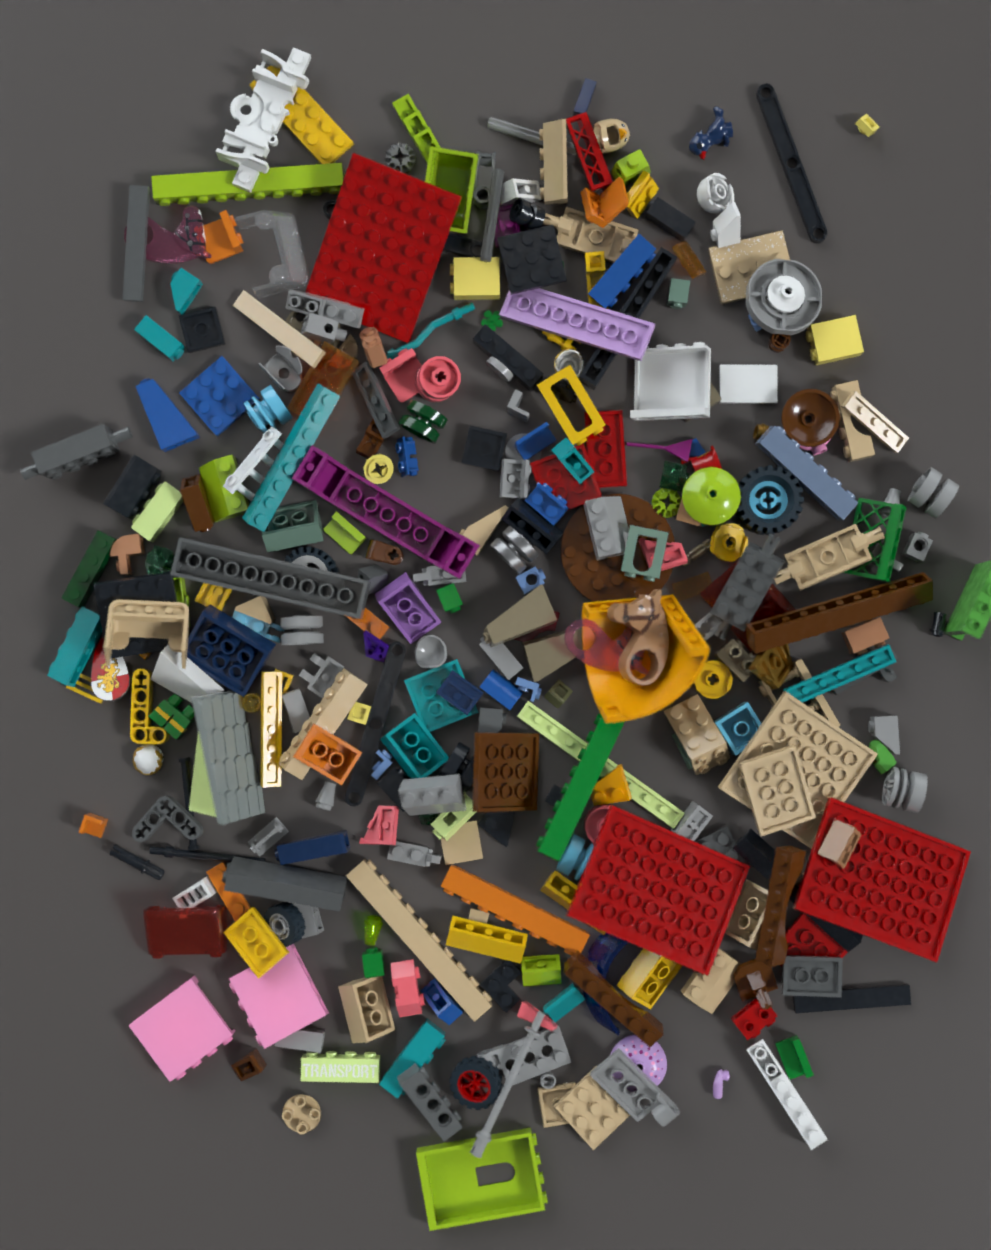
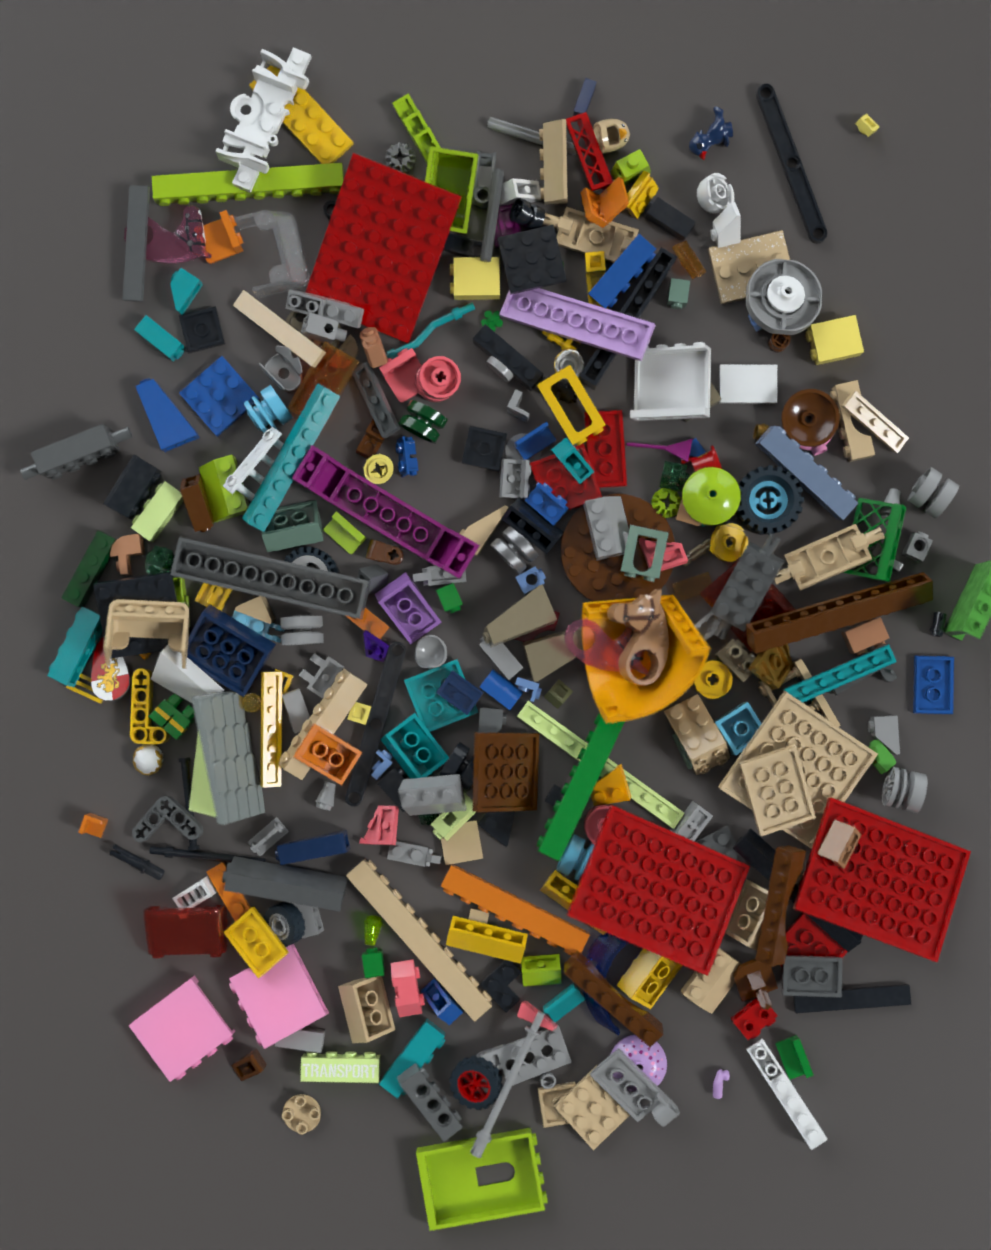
none -> blue tile [913,656,954,714]

